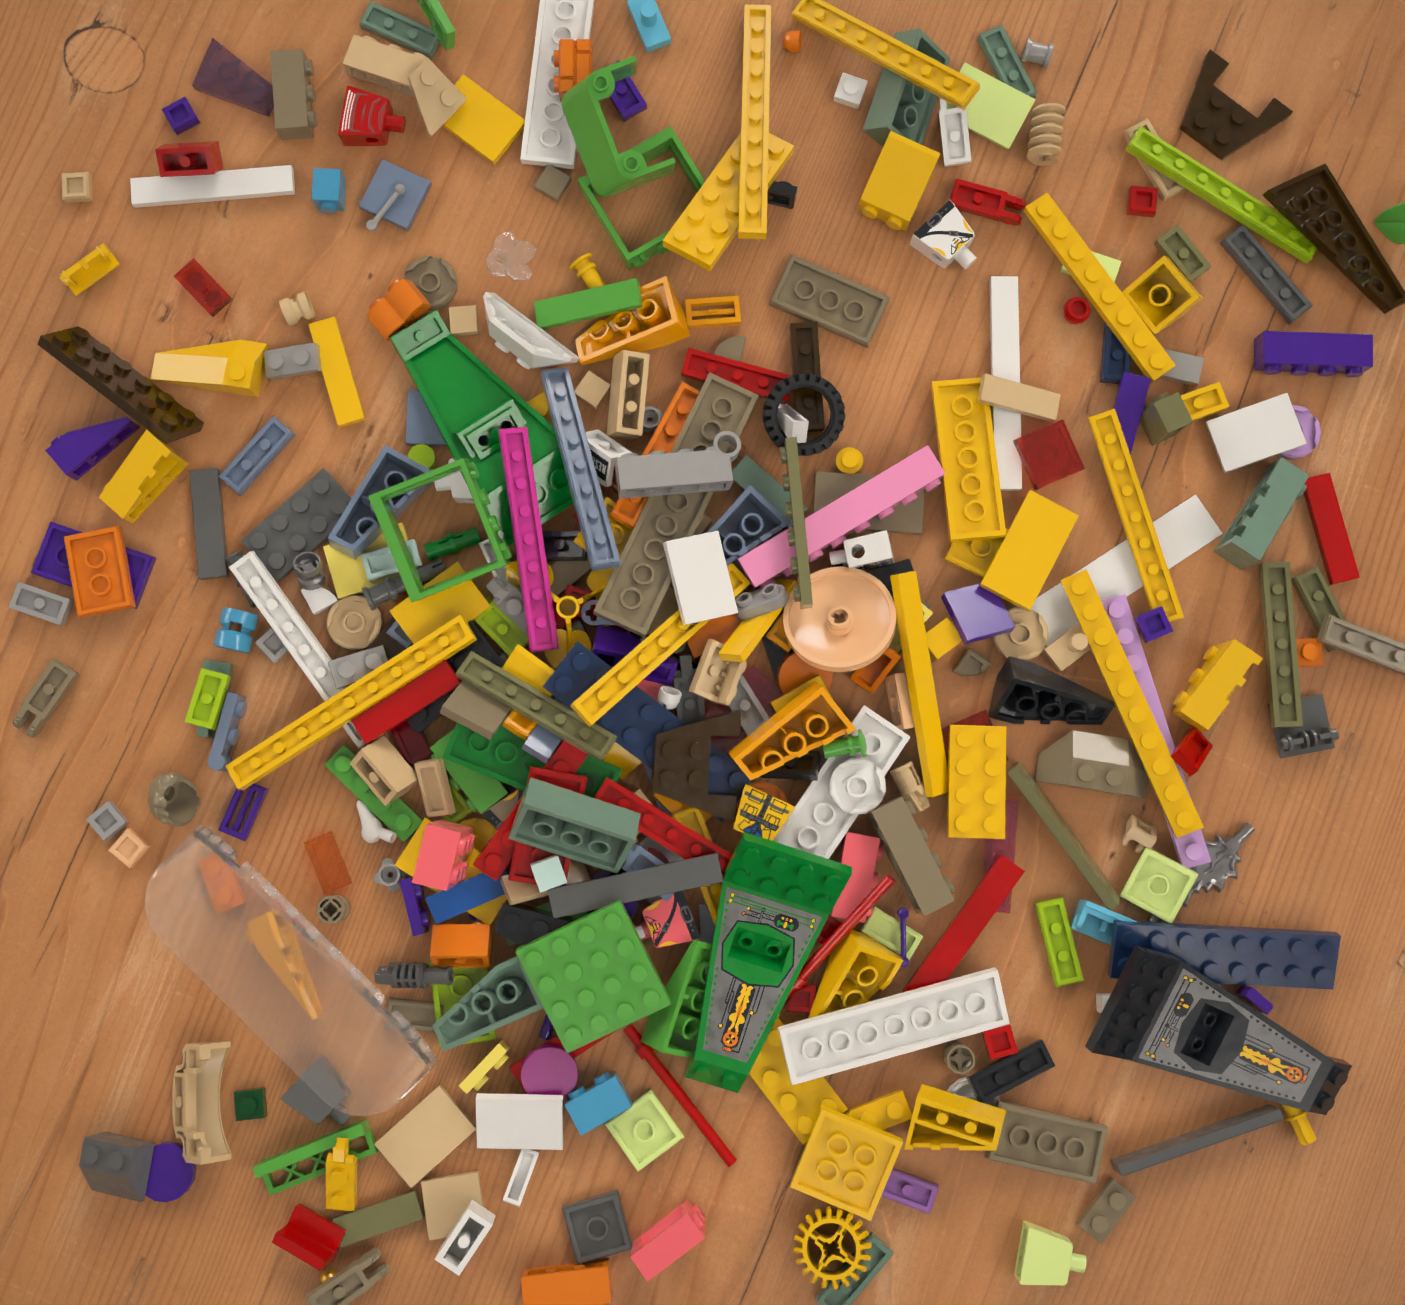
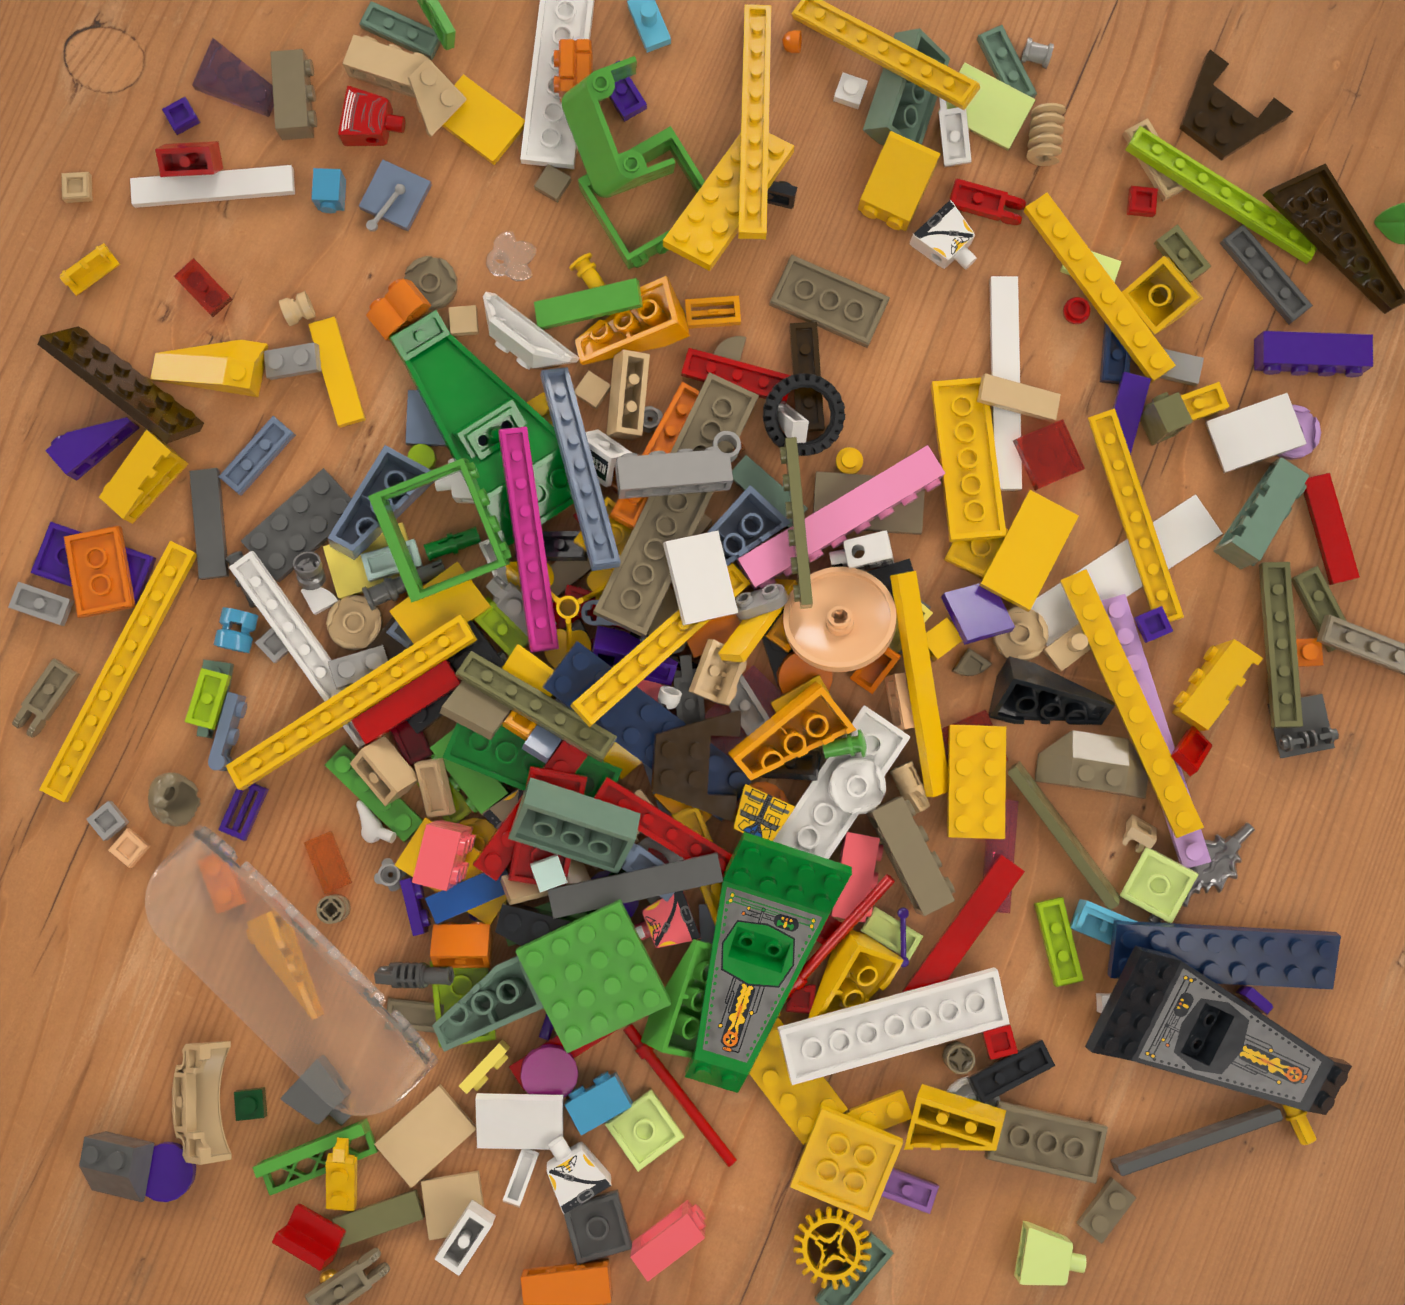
none -> yellow plate [39,541,197,802]
none -> white torso [547,1136,612,1214]

